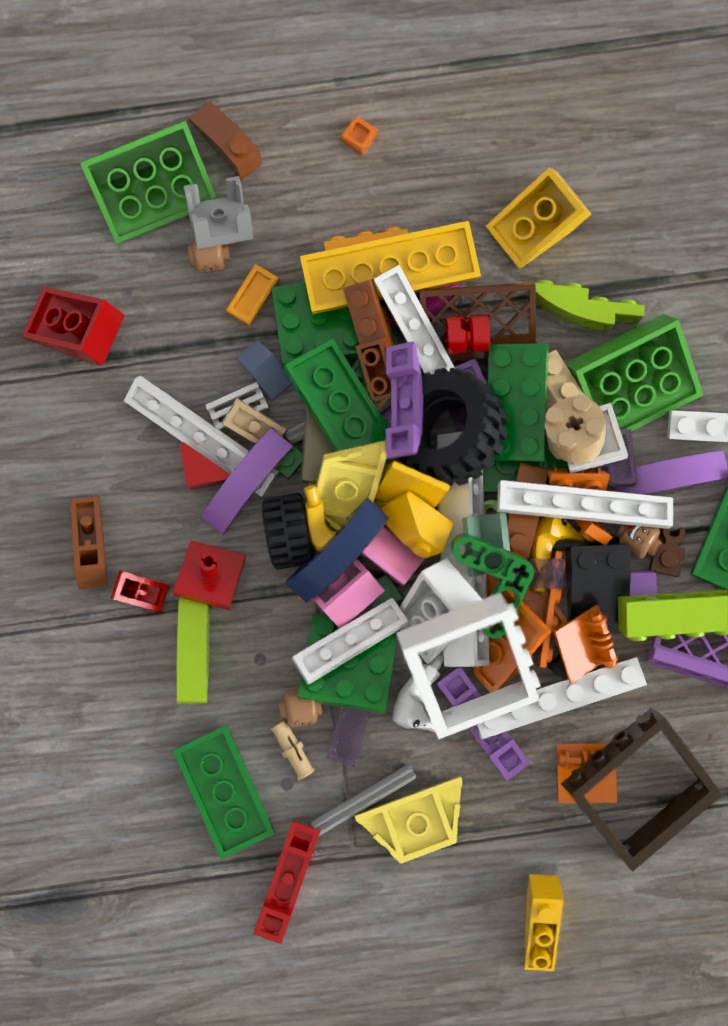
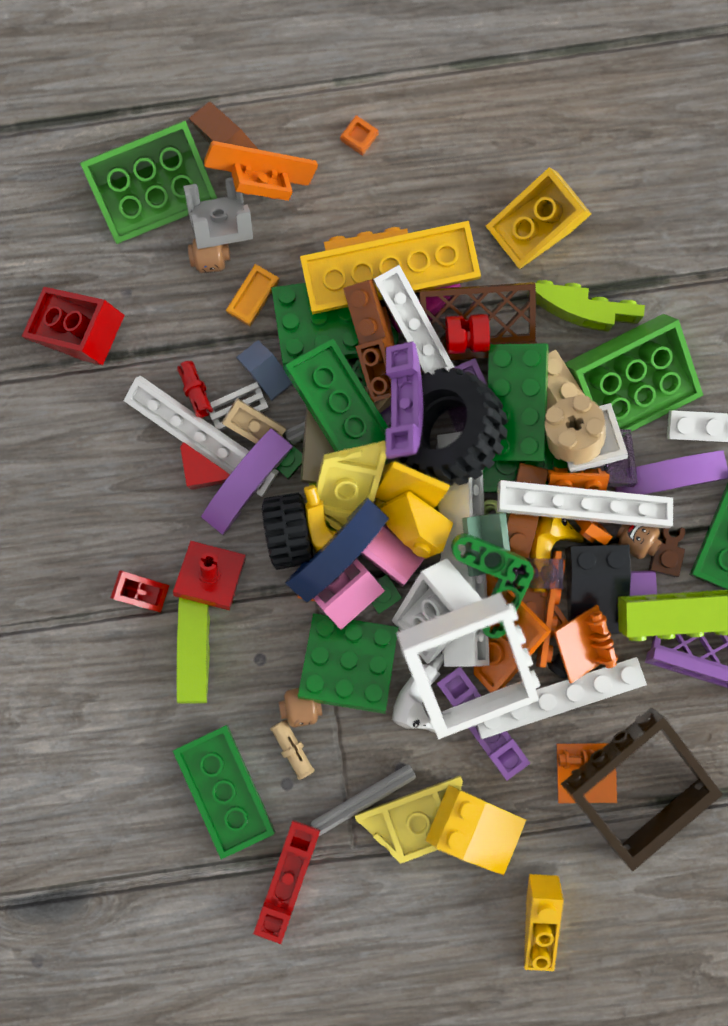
dark orange slope [70,496,108,589] -> none
white plate [292,598,408,685] -> none
clear purple plate [327,707,371,767] -> none
none -> red pin [177,361,213,417]
none -> orange bracket [204,141,318,201]
none -> yellow slope [425,785,526,875]

